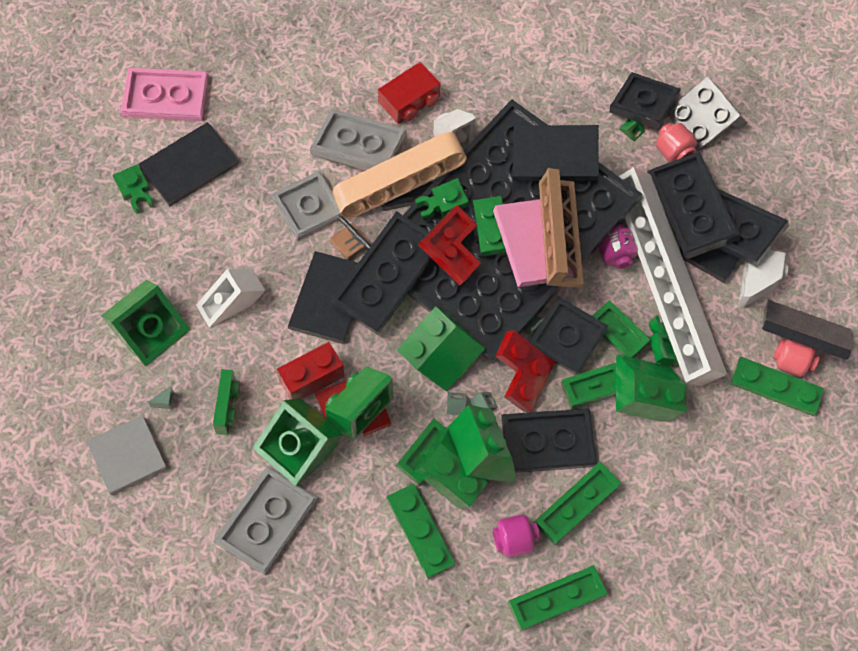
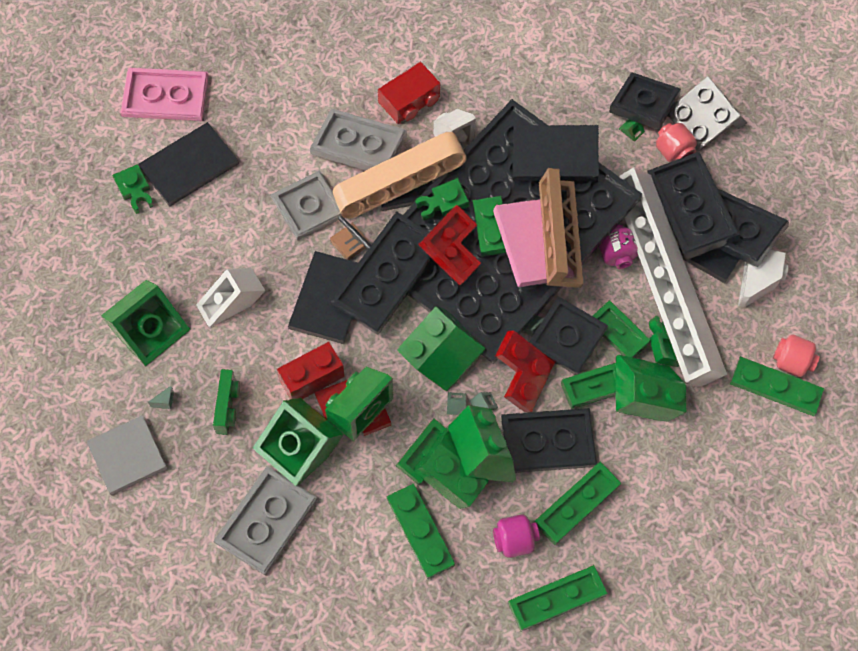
black tile [762,300,852,360] -> none

